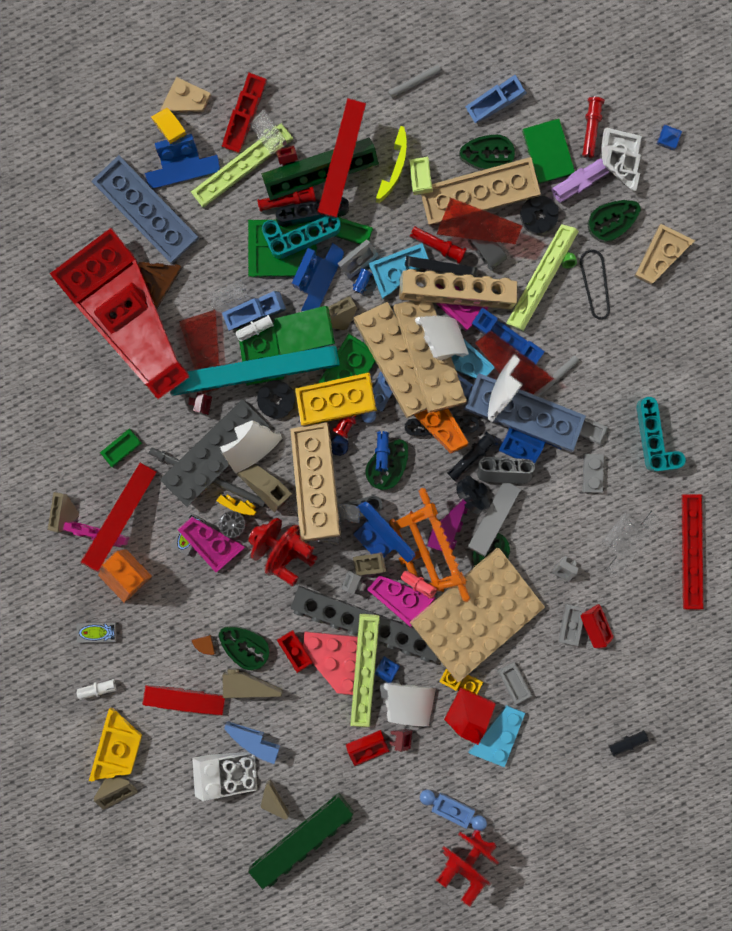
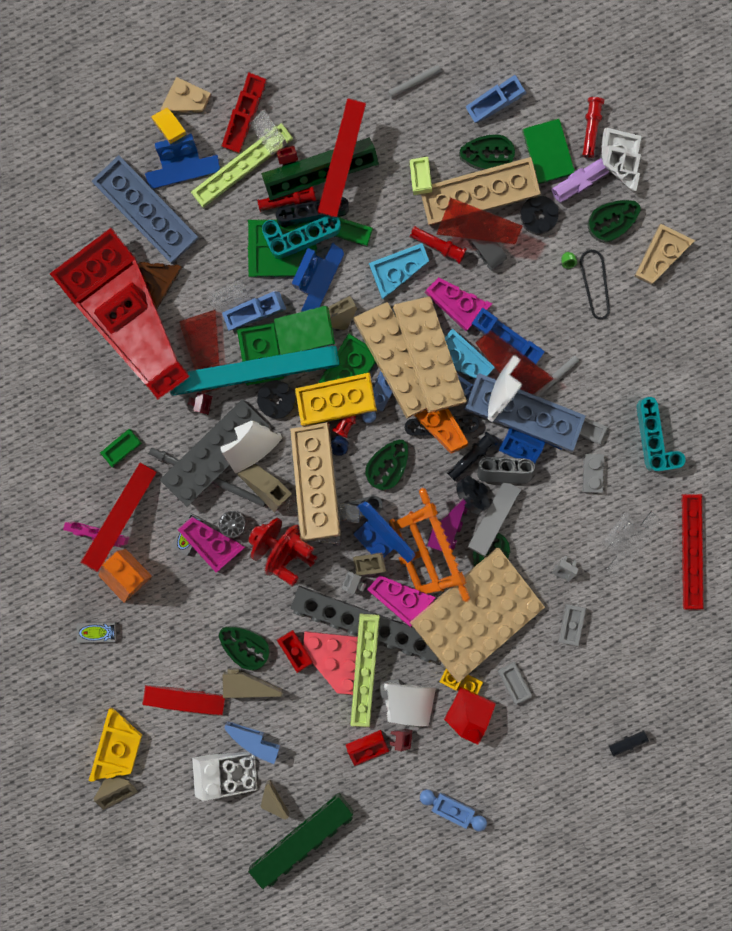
dark tan slope [48,492,79,532] -> none
white axle [77,679,117,700] -> none
dark orange tile [192,635,215,655] -> none
yellow slope [216,494,257,515] -> none
white axle [235,315,274,342] -> none
light grey plate [338,240,379,280] -> none
blue pin [352,268,372,294] -> none
blue pin [375,431,390,471] -> none
blue tile [375,656,400,683] -> none
neon yellow slope [376,126,407,204] -> none
tan brick [399,269,517,309] -> none
coral axle [401,571,437,599] -> none
black beam [404,256,477,277] -> none
white slope [415,316,469,361] -> none
red piece [436,830,499,907] -> none
medium azure wing [468,705,525,767] -> none
yellowish green tile [506,224,579,331] -> none
red slope [580,604,614,648] -> none
blue tile [657,125,682,150] -> none

